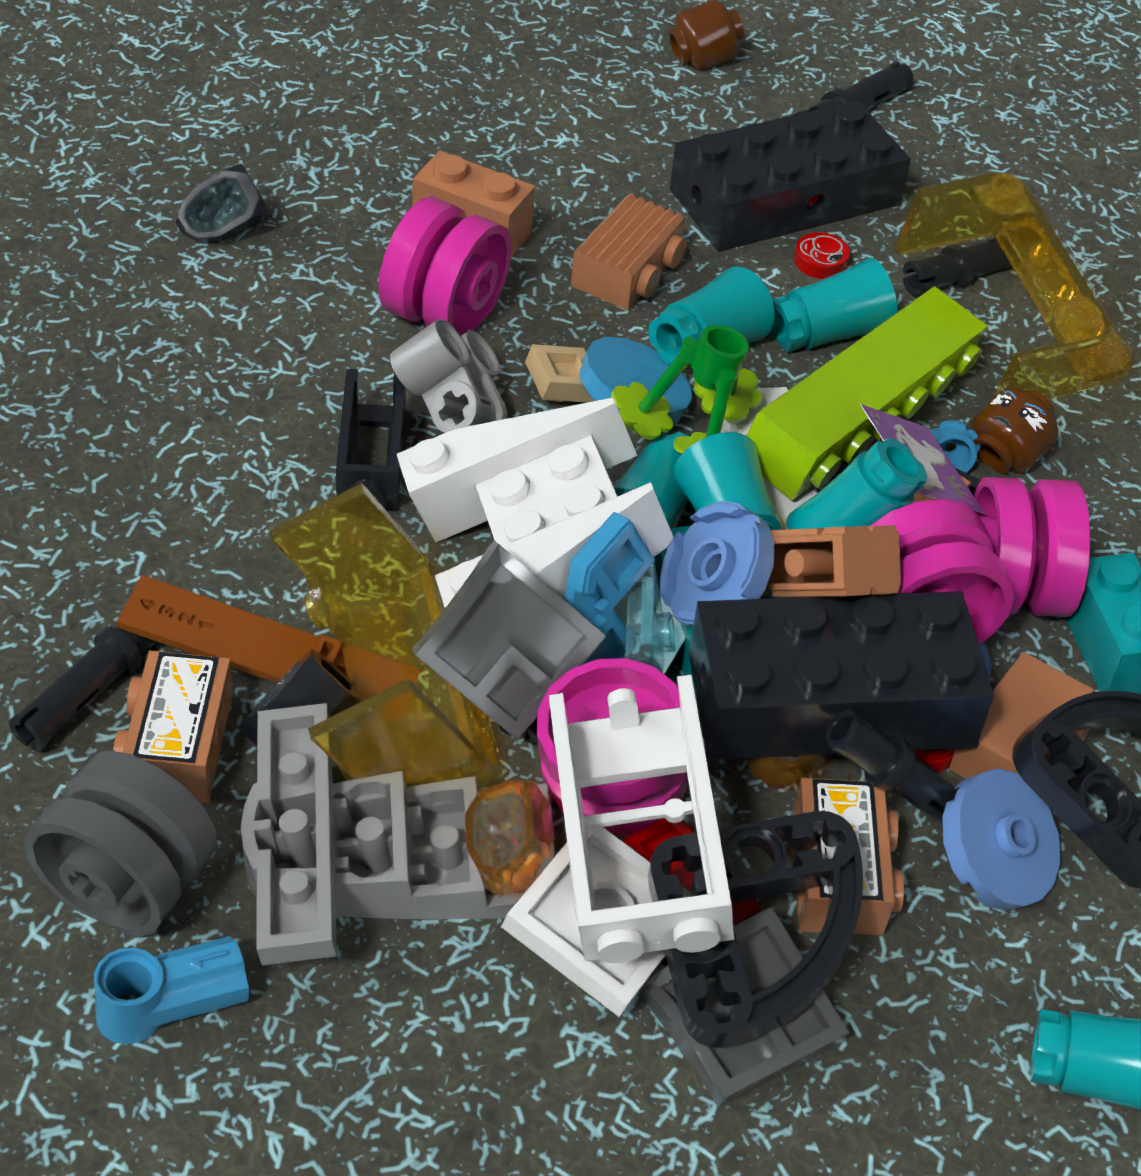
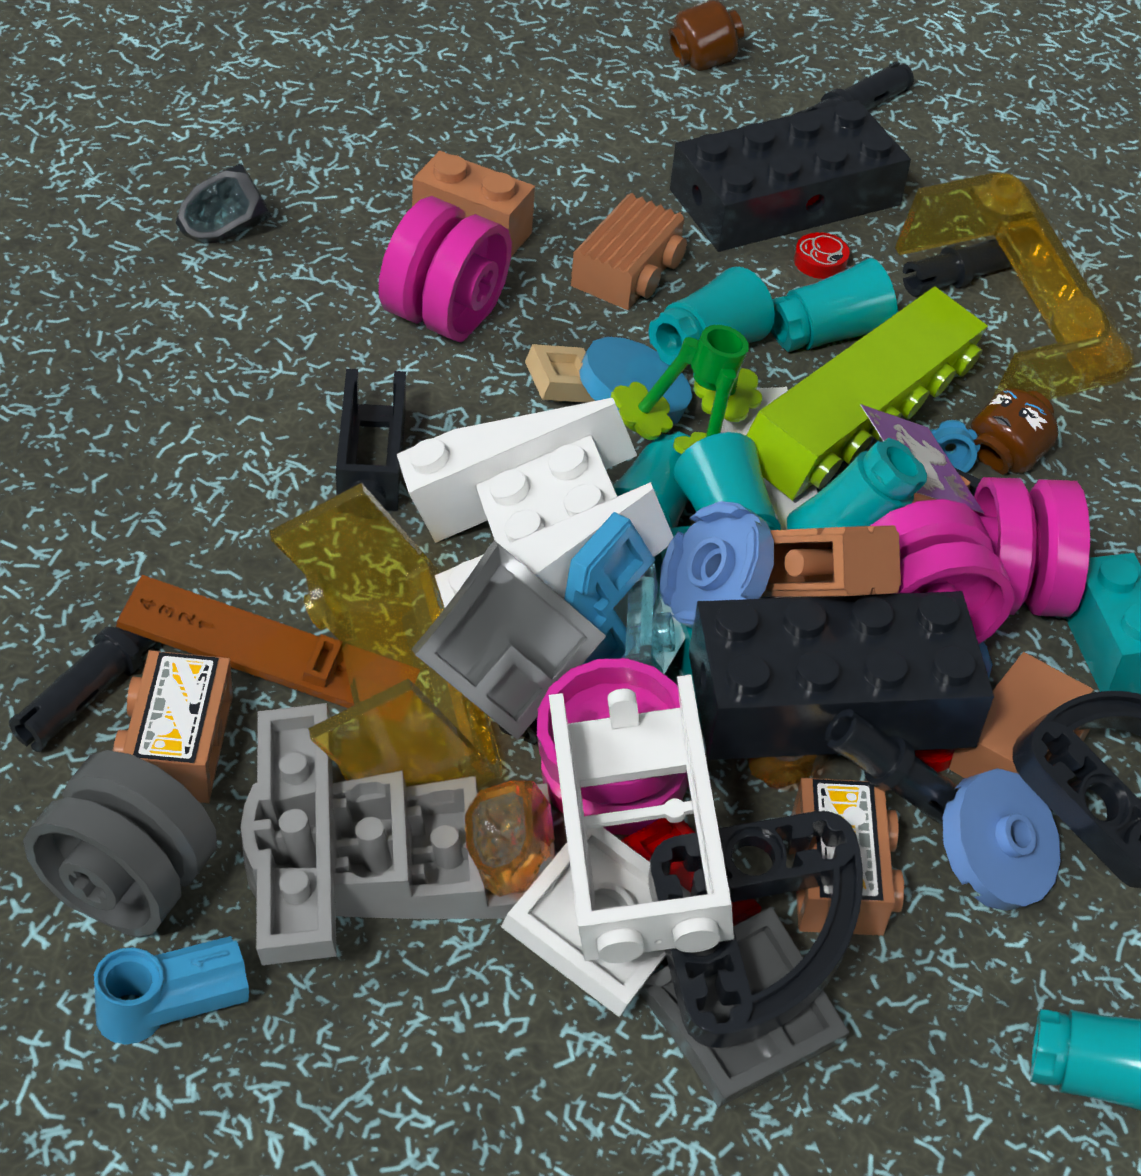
black rock [242,649,361,746] -> none
light grey piece [390,319,507,433] -> none

